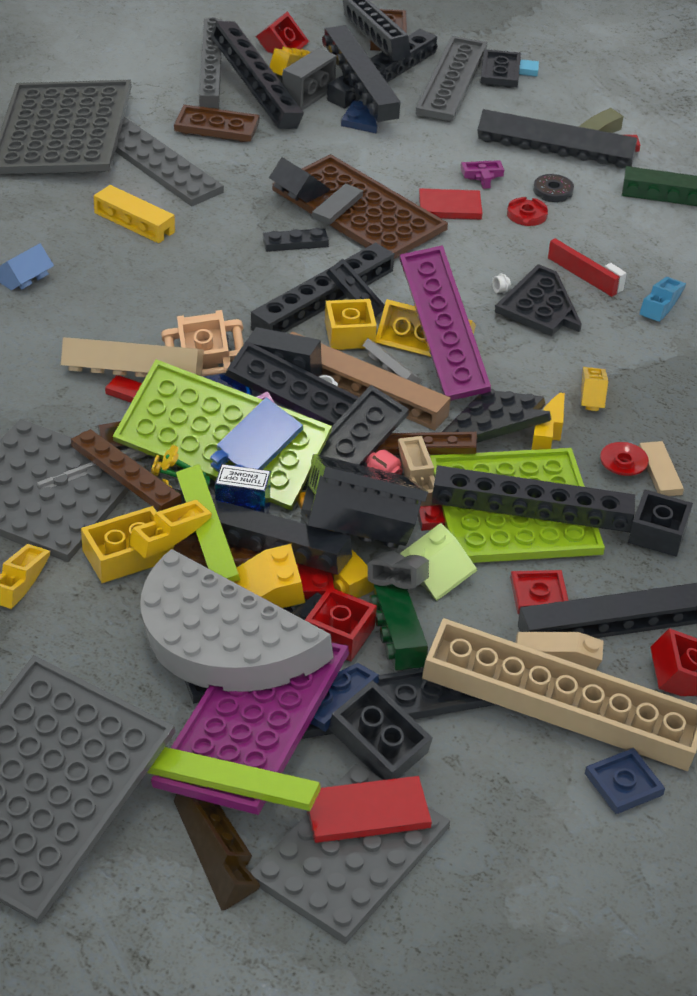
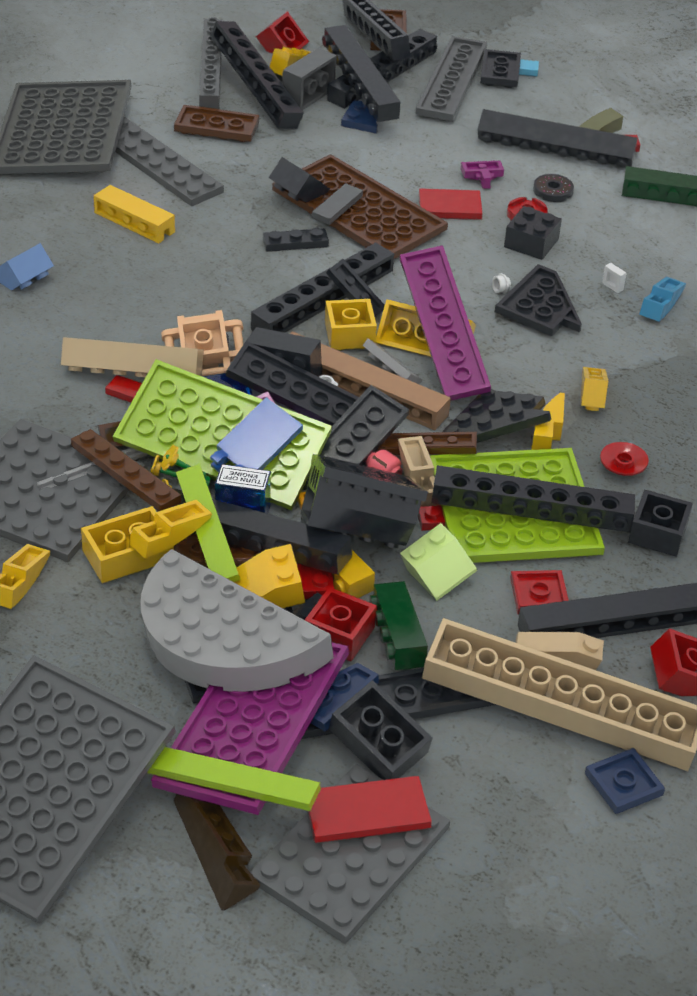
dark grey brick [368,552,429,589] -> none
red tile [548,238,620,297] -> none
tan tile [639,441,684,496] -> none
none -> black brick [504,206,562,260]

